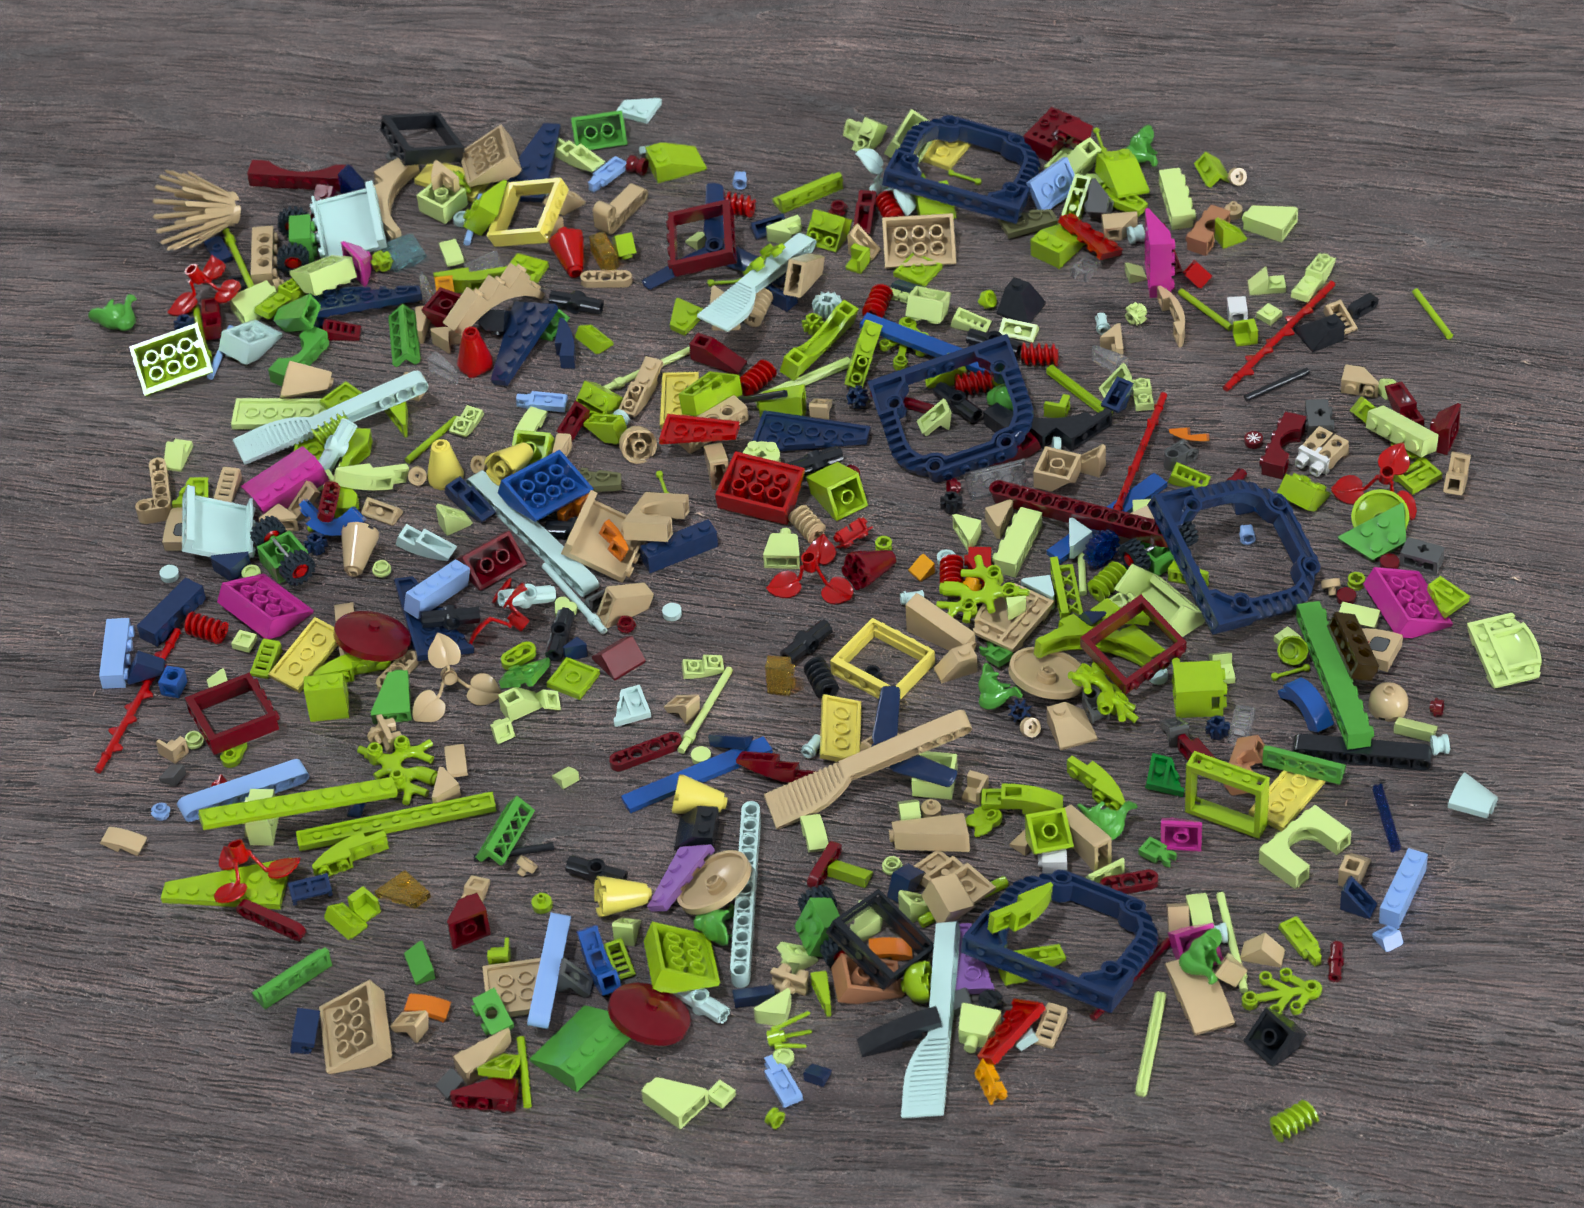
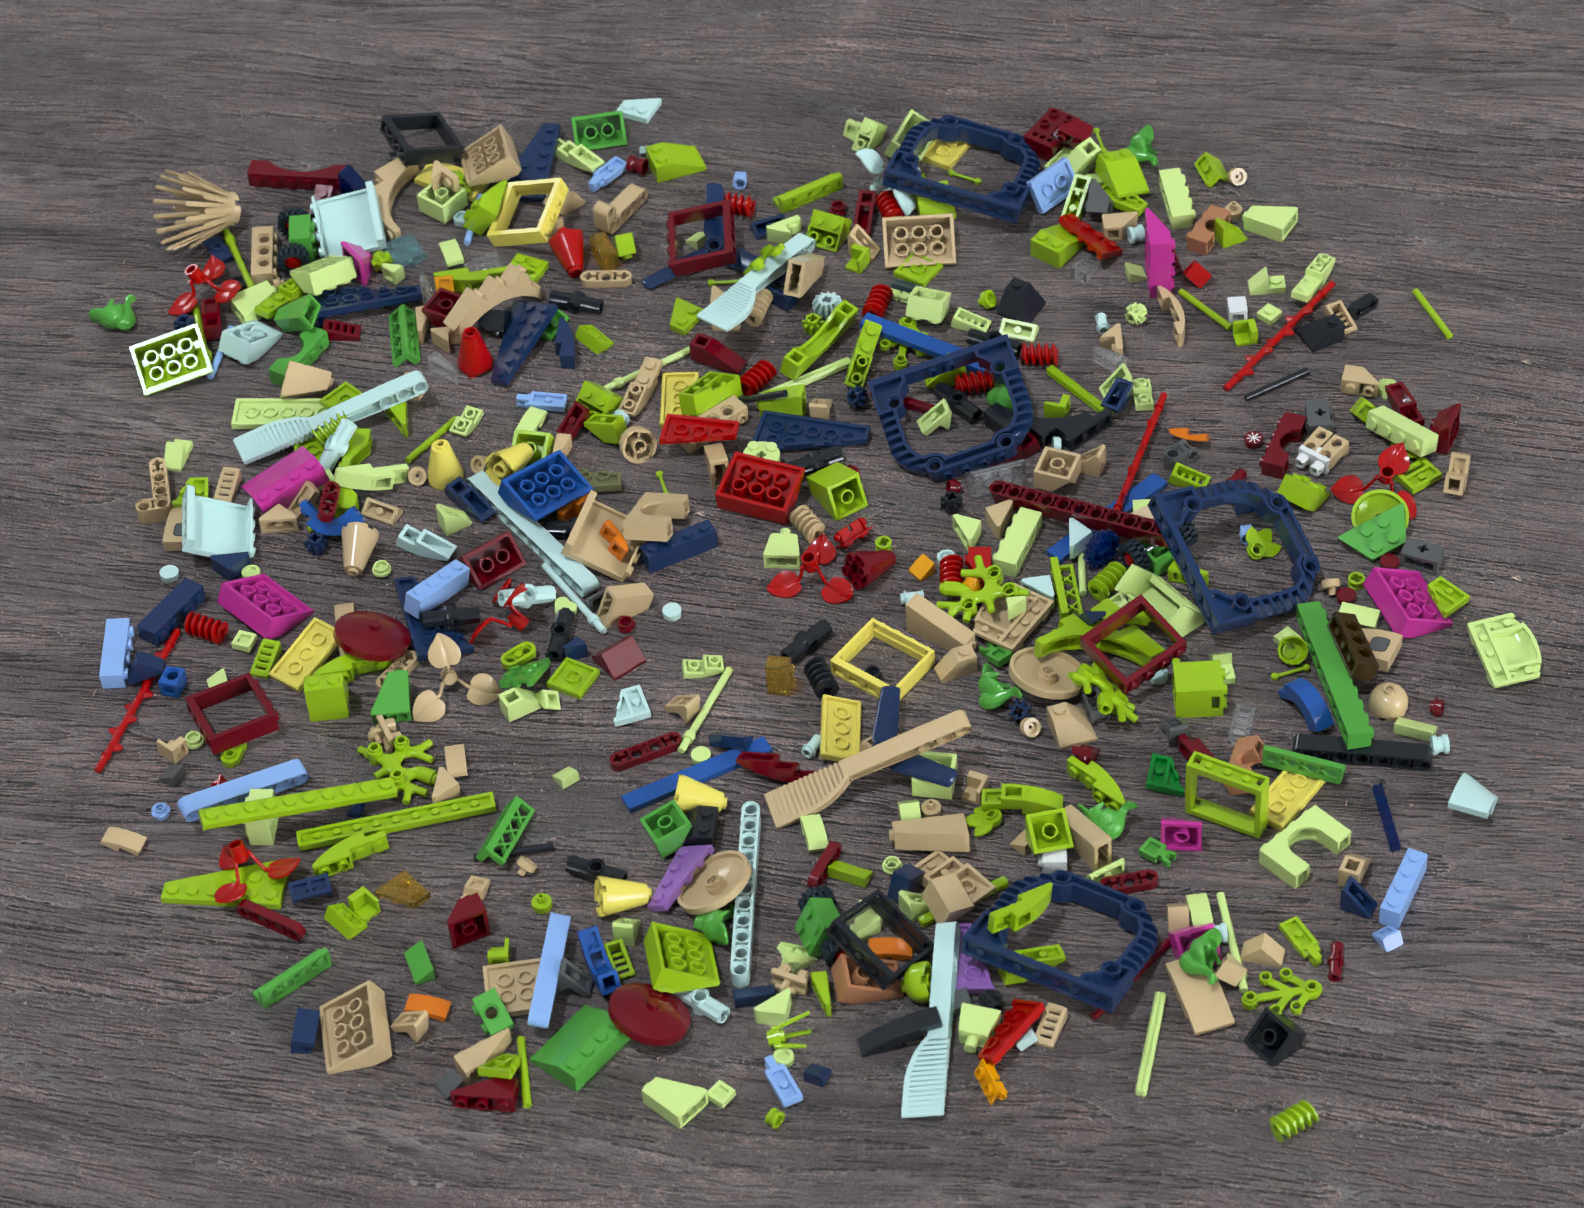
brick [250,516,316,586] -> none
yellowish green tile [490,717,515,744] -> none
olive wing [997,209,1058,239] -> none
dark blue gear [1205,716,1230,740] -> none
none -> yellowish green slope [382,263,405,285]
none -> bright green slope [639,799,692,858]
none -> dark red slope [1071,744,1100,765]
none -> lime plate [1245,526,1281,560]

